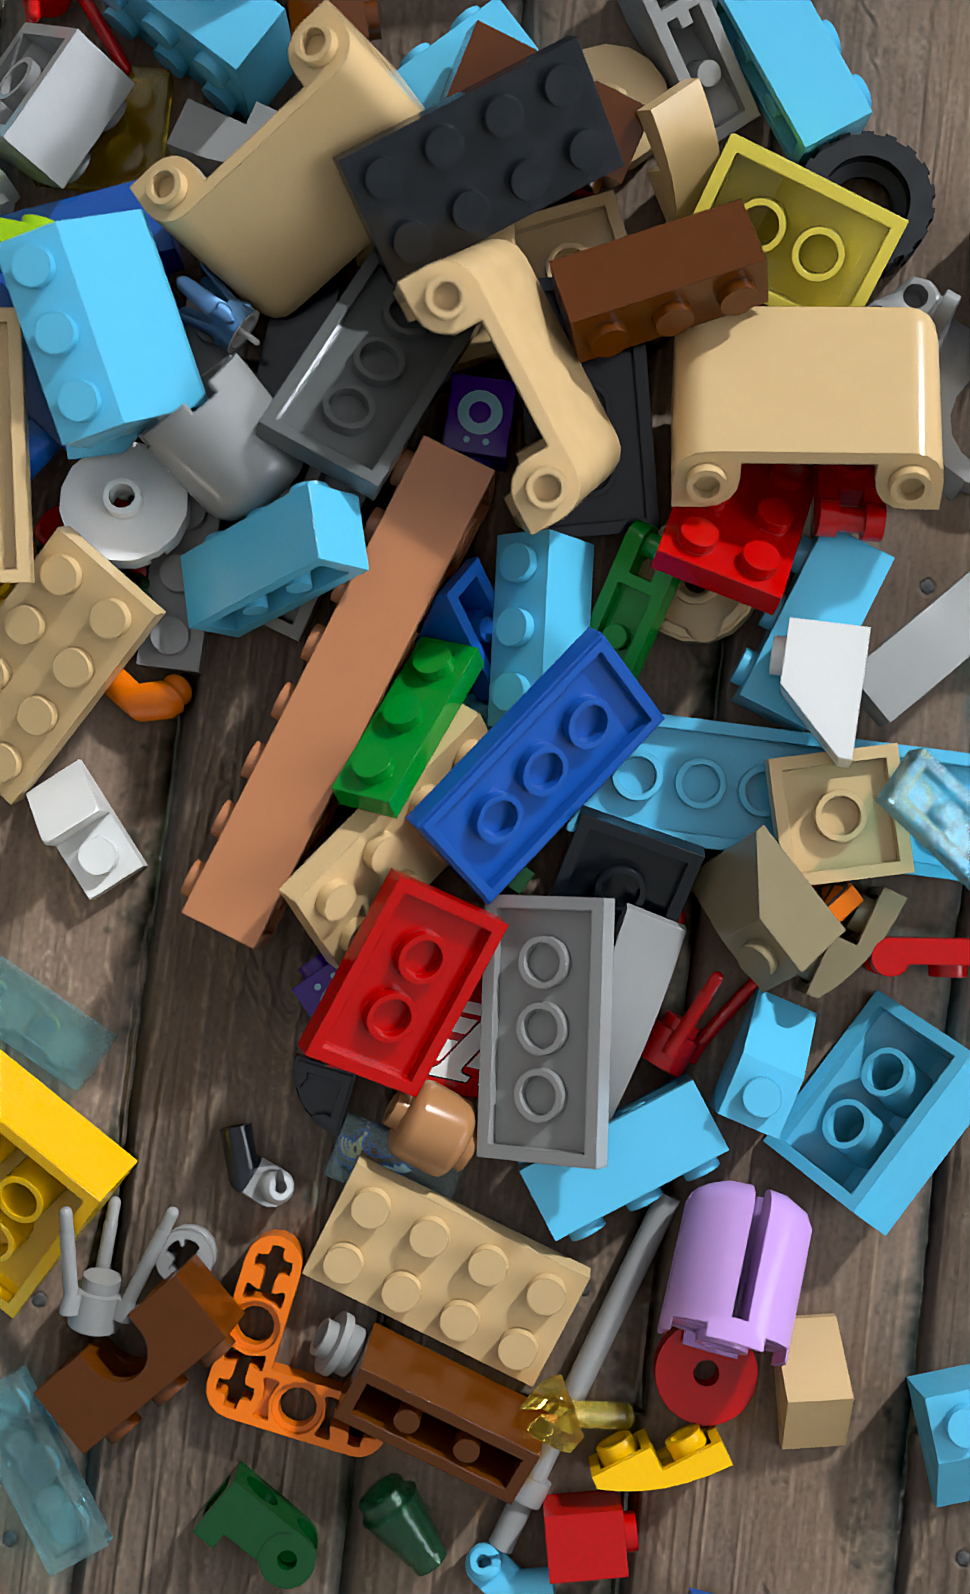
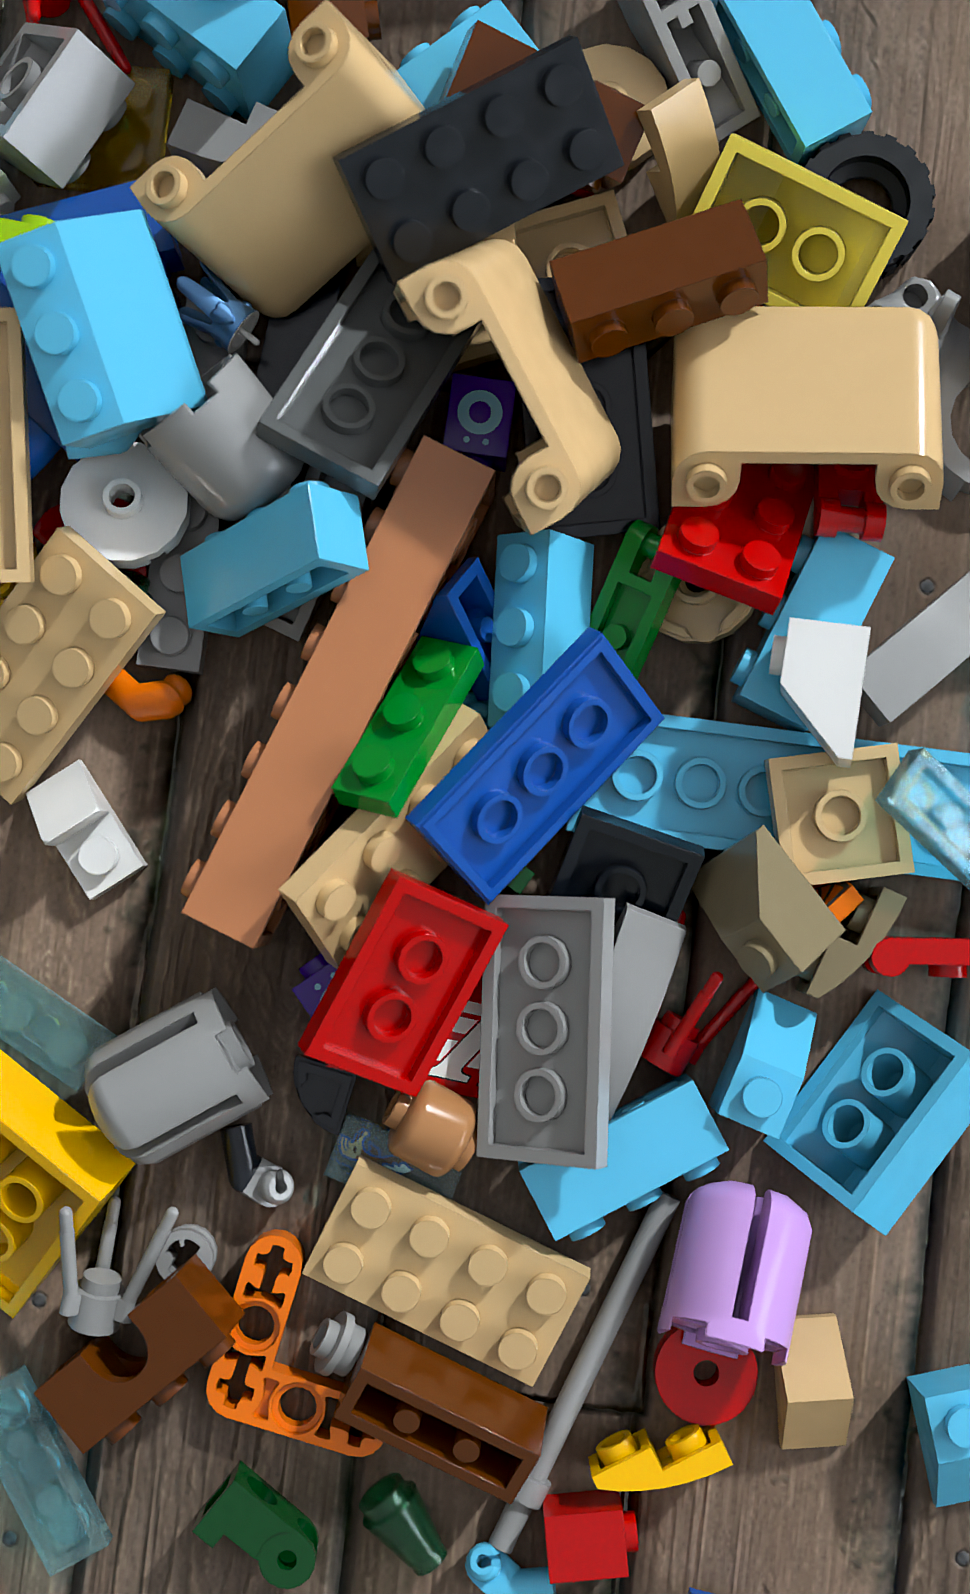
clear yellow bar [520,1374,634,1453] -> none
none -> light grey cylinder [84,987,273,1165]

